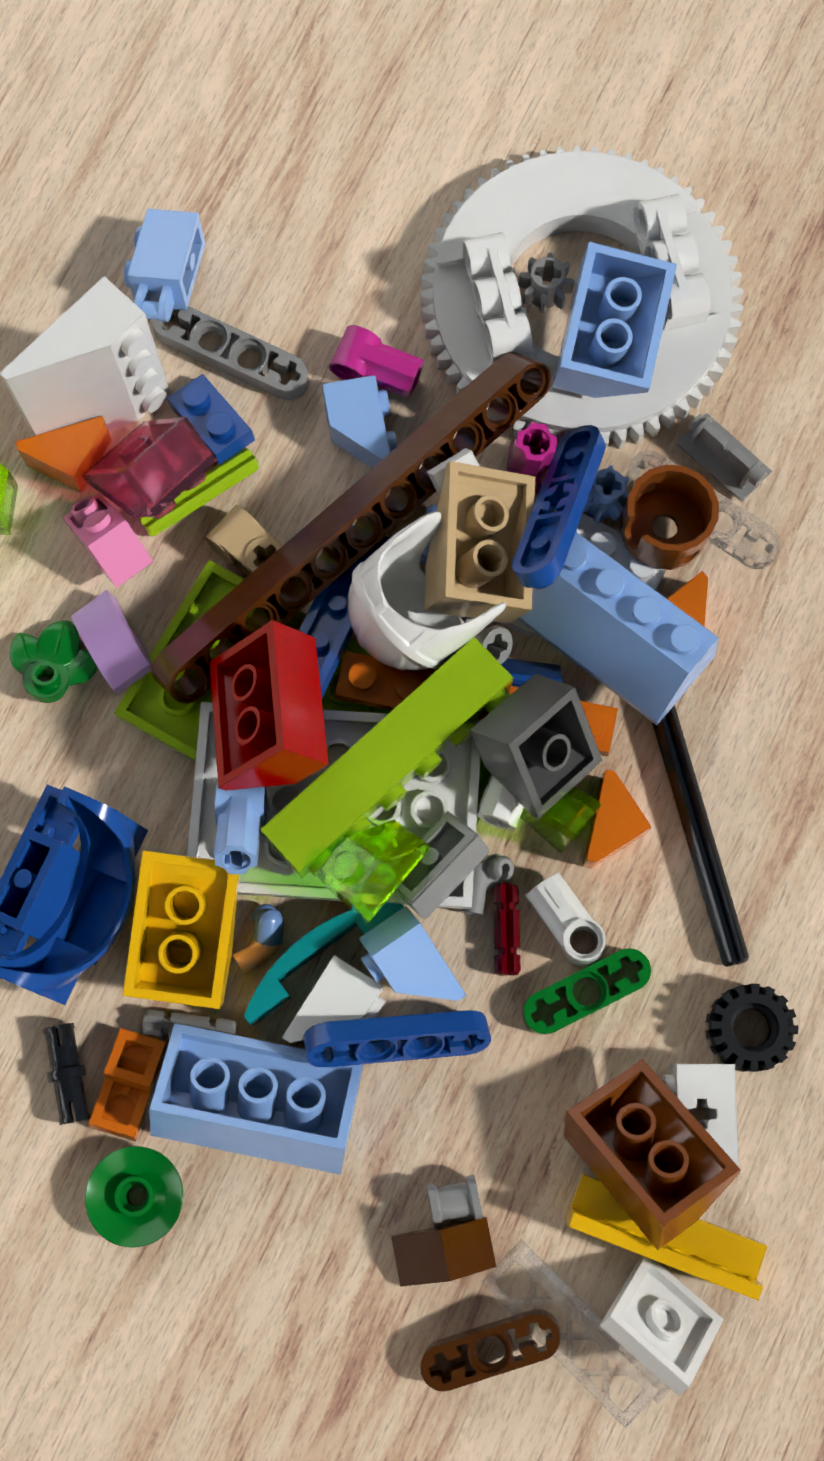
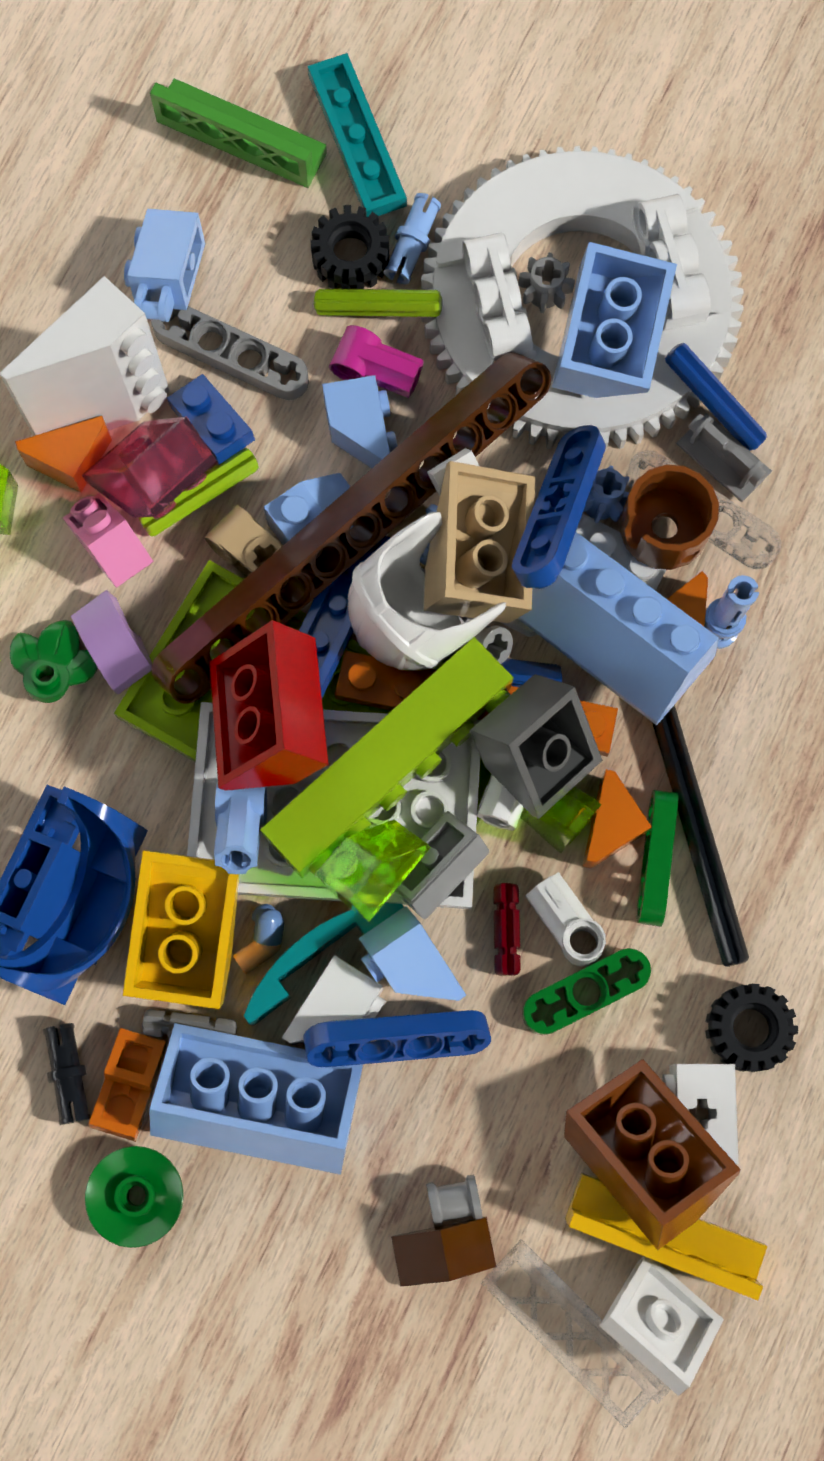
reddish brown beam [420,1309,560,1392] -> none
light grey arm [460,854,514,916] -> none
dark pink piece [506,422,557,494] -> none
none -> bright green fence [150,78,327,188]
none -> light blue slope [264,473,350,545]
none -> teal plate [308,53,407,217]
none -> black tyre [310,205,389,289]
none -> lime axle [314,289,442,317]
none -> light blue pin [384,193,441,284]
none -> green beam [636,790,678,927]
none -> blue axle [665,343,767,451]
none -> light blue pin [704,575,759,649]

